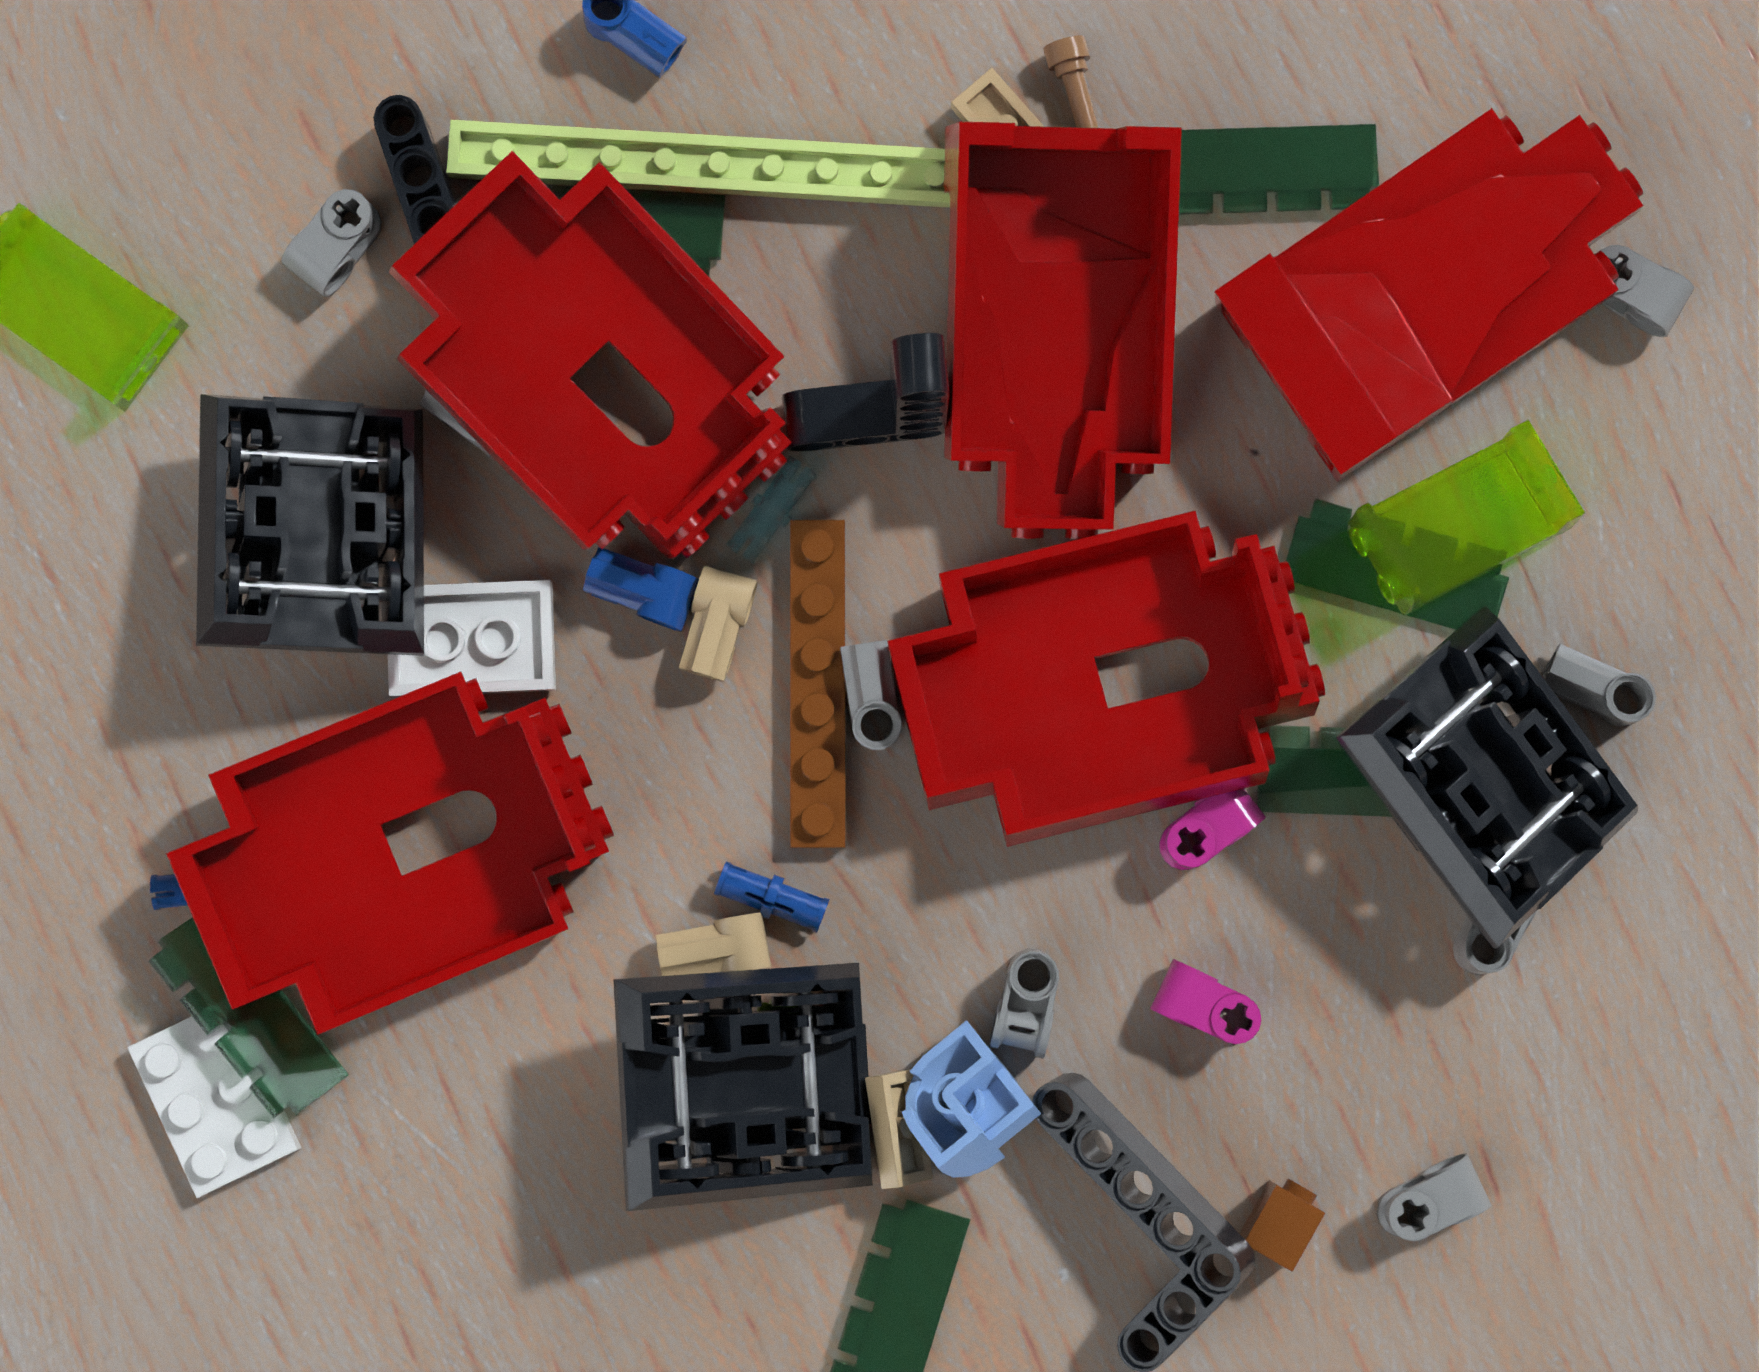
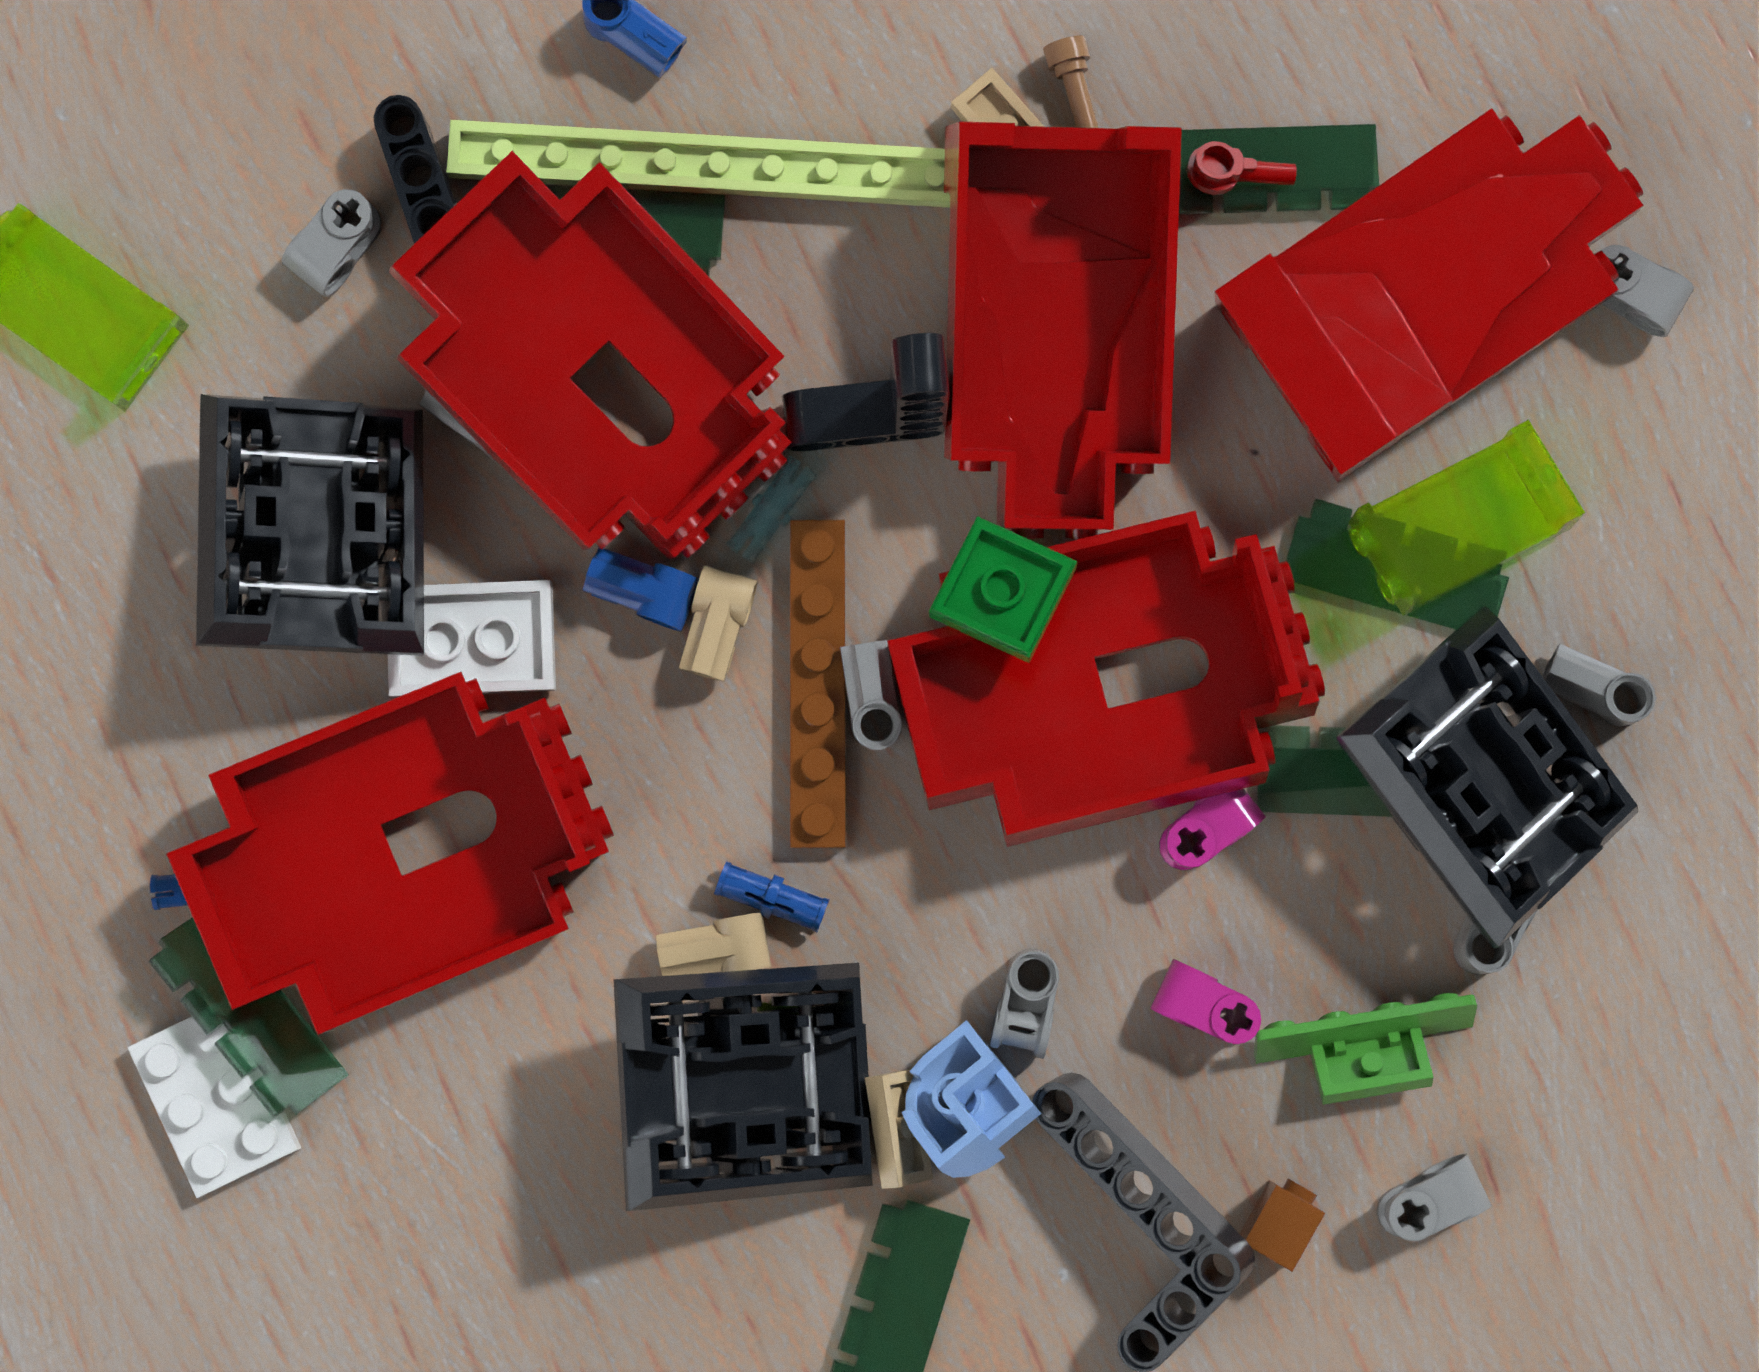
none -> green tile [929,516,1077,663]
none -> red plate [1186,141,1297,195]
none -> bright green bracket [1254,993,1477,1105]

